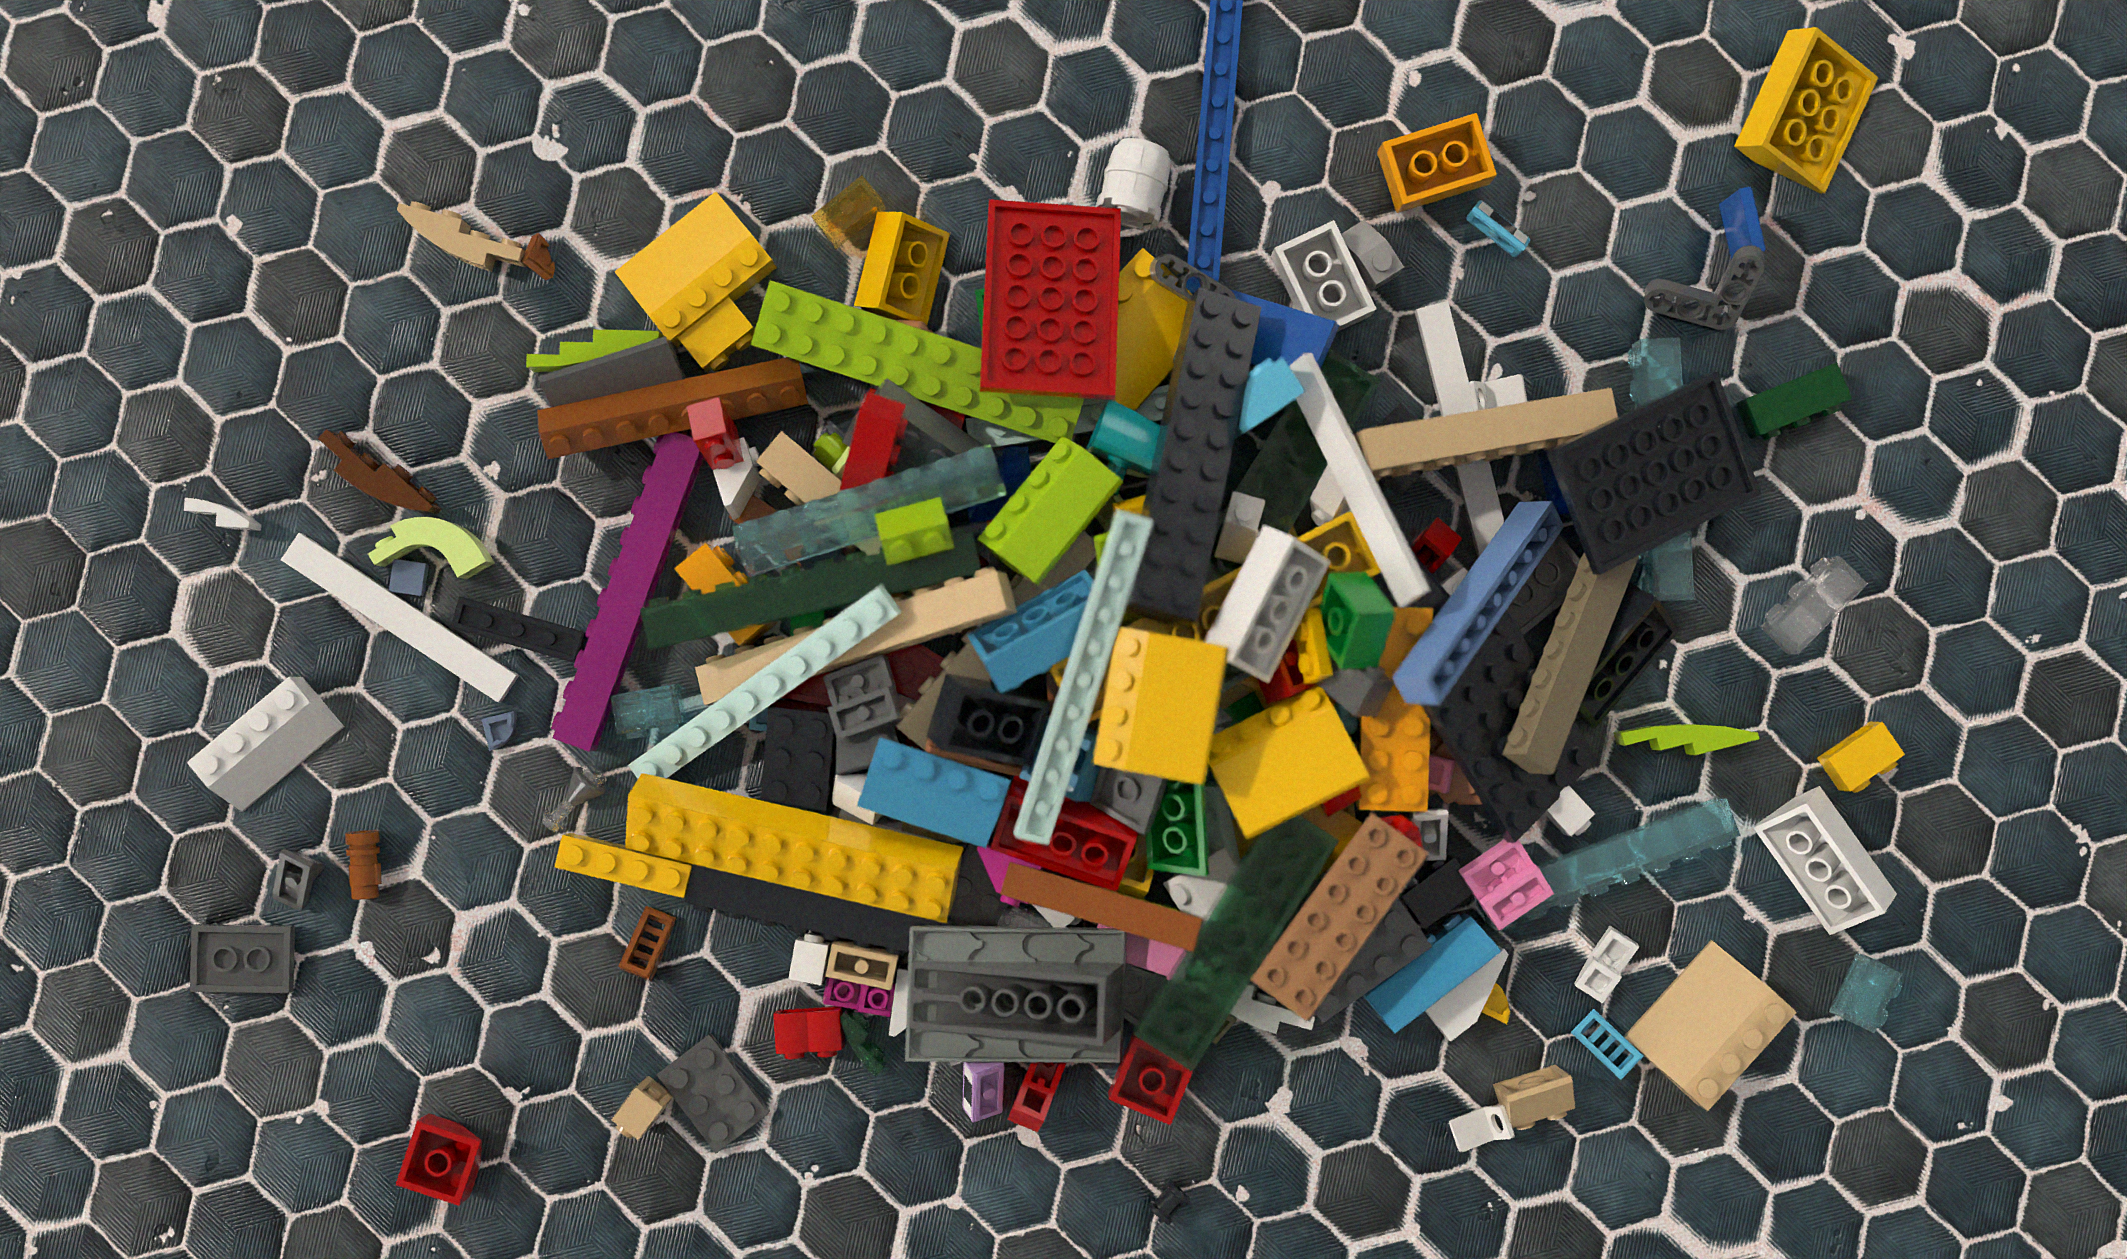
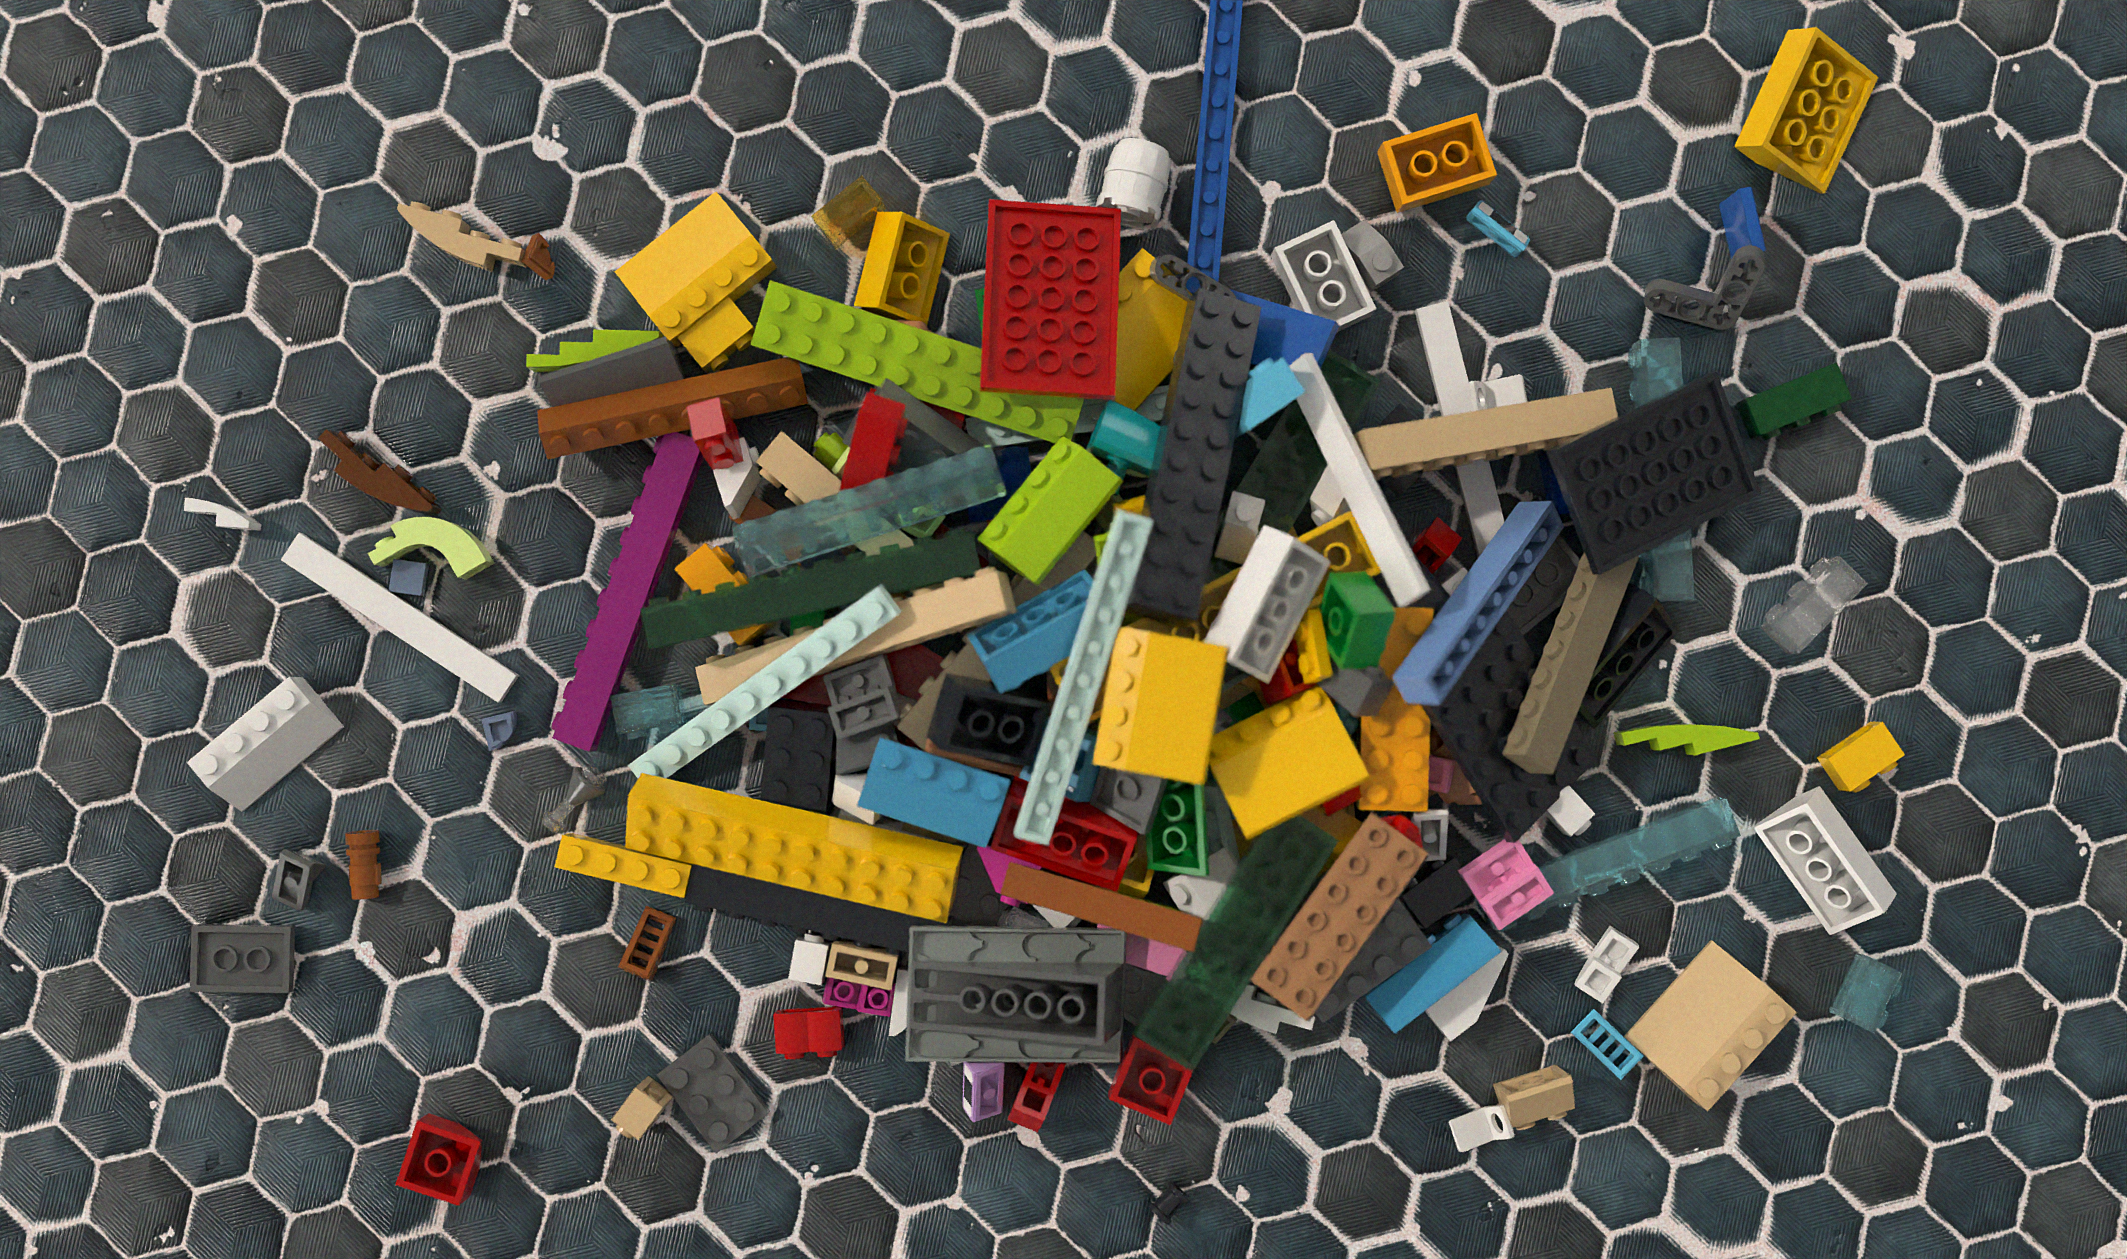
black tile [450,596,586,663] -> none
clear green slope [840,1008,887,1077] -> none
lime brick [874,497,954,565] -> none
yellow tile [1482,983,1510,1024] -> none

